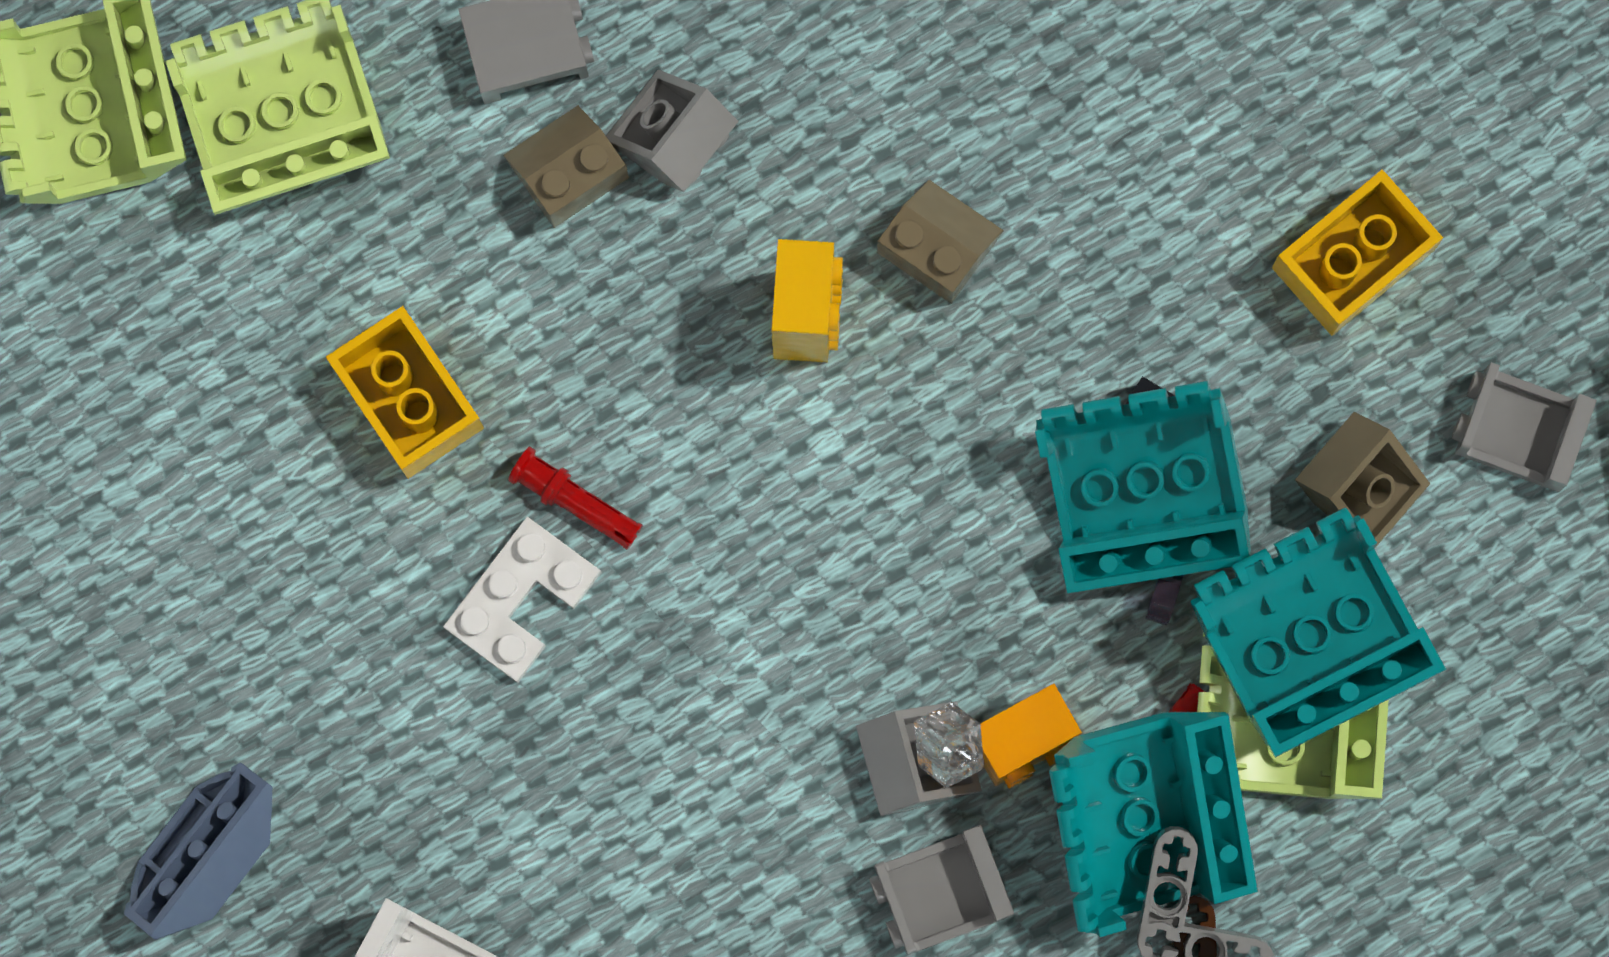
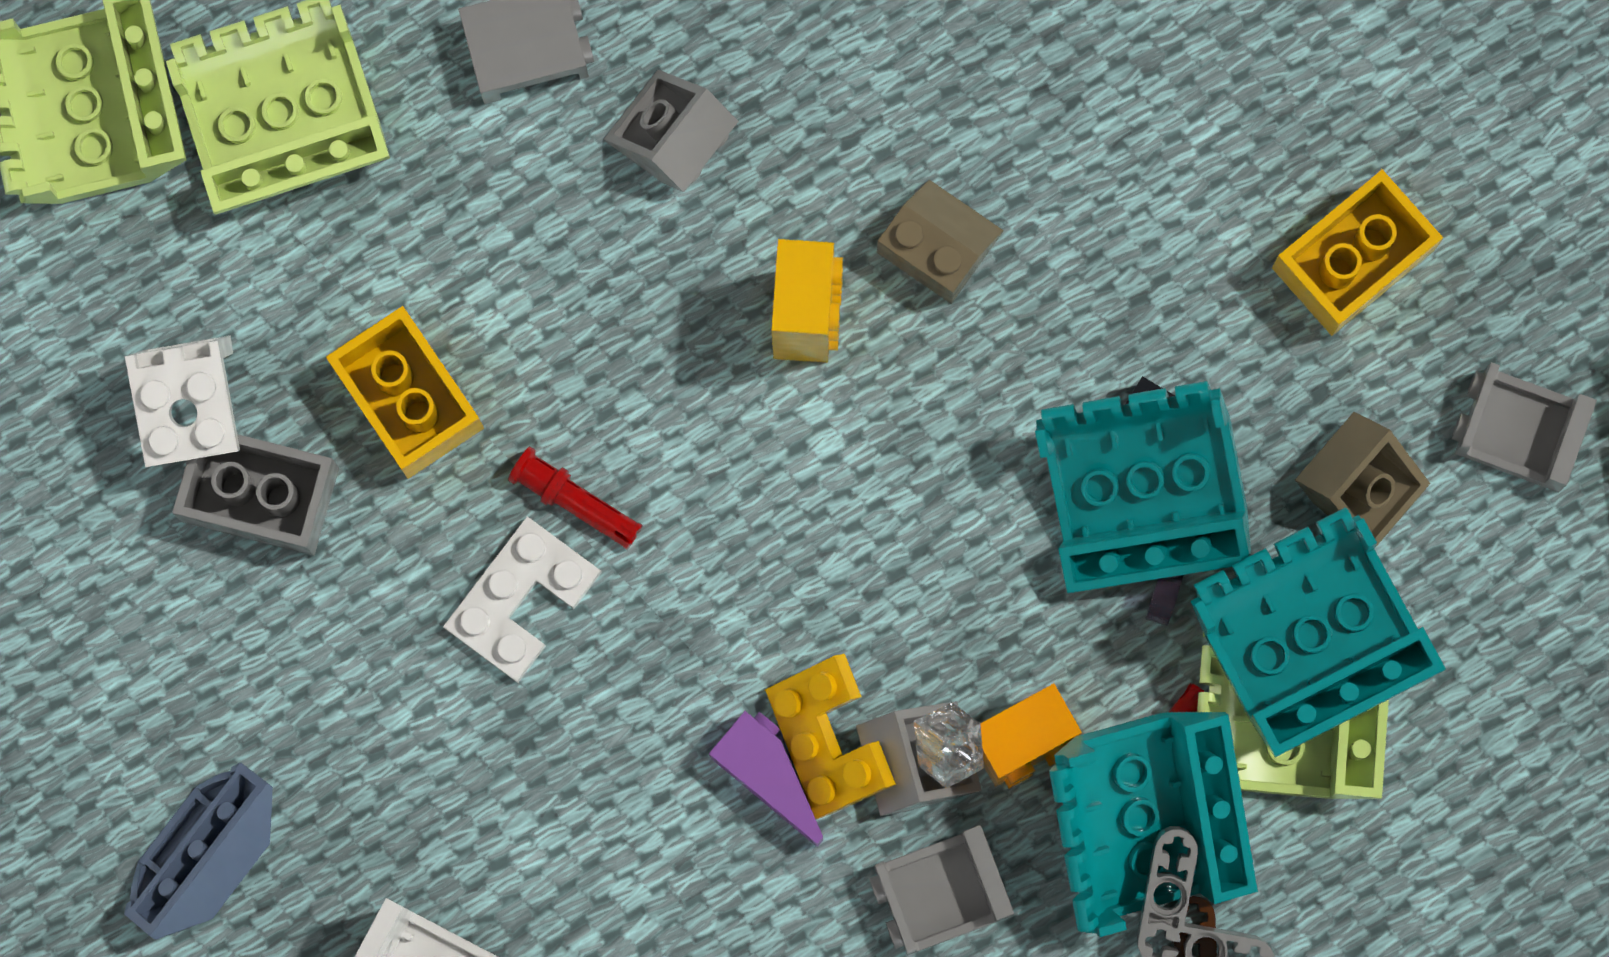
dark tan slope [503,105,629,228] -> none
none -> white bracket [125,335,240,467]
none -> light grey brick [172,434,339,556]
none -> medium lavender slope [709,711,823,847]
none -> yellow plate [765,654,896,819]

